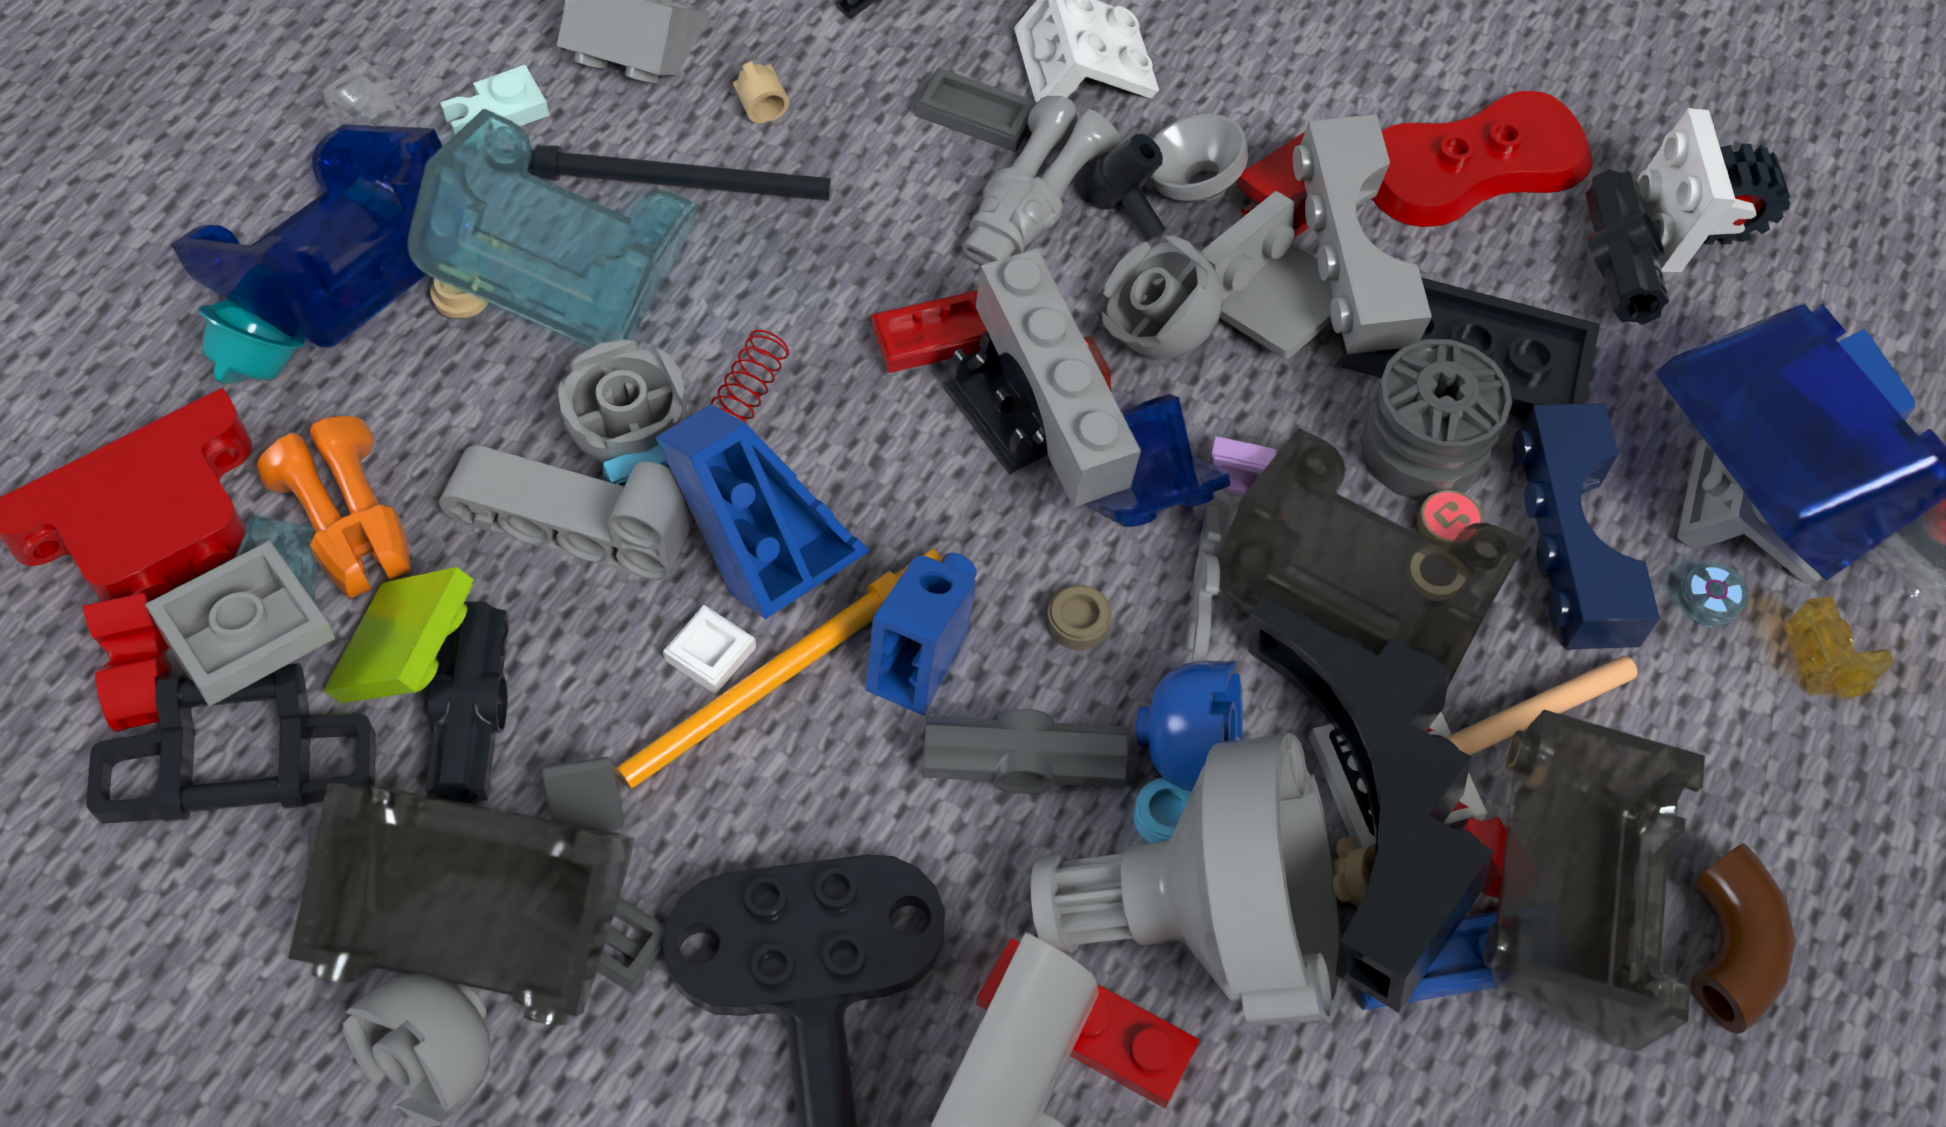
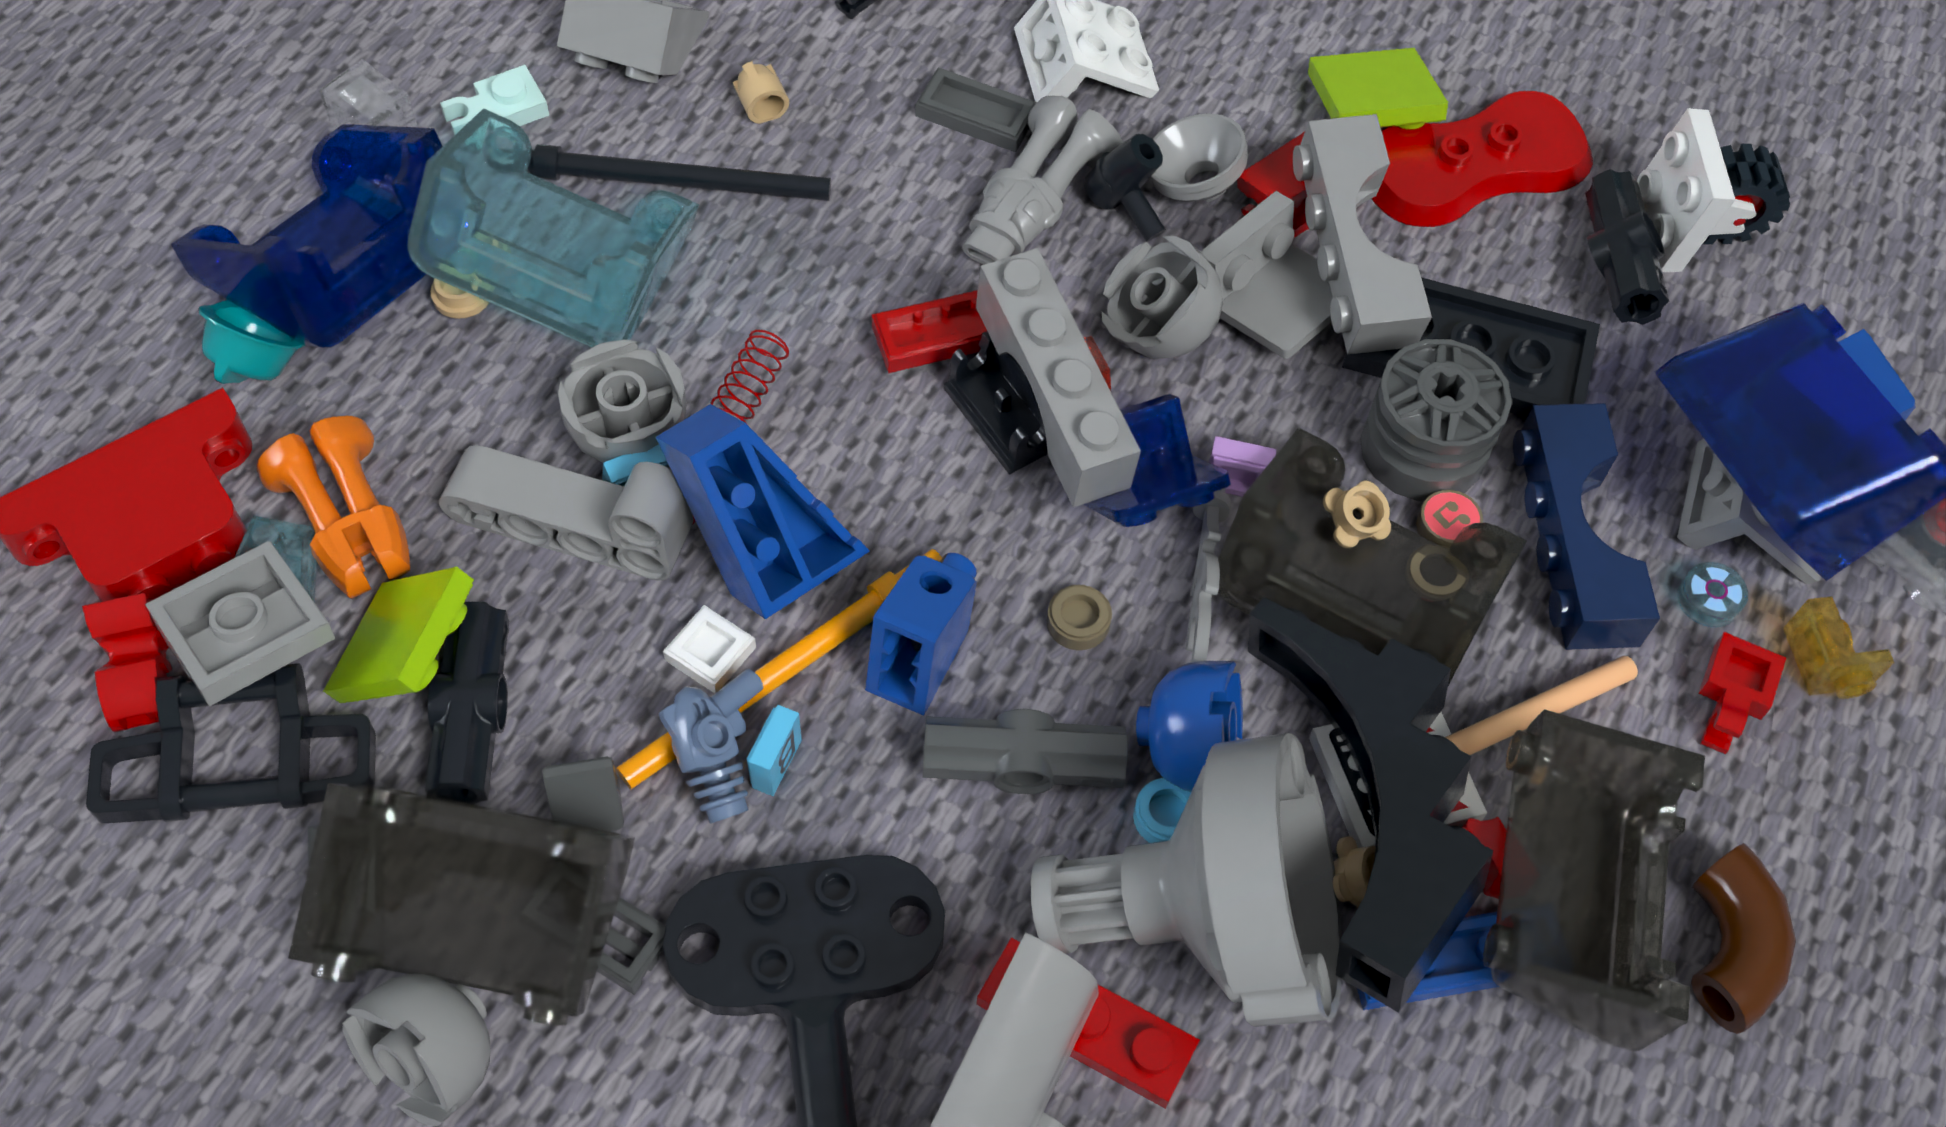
none -> sand blue piece [659,669,763,824]
none -> medium azure tile [747,705,802,796]
none -> lime tile [1308,48,1448,129]
none -> tan plate [1323,481,1391,548]
none -> red plate [1698,632,1786,755]

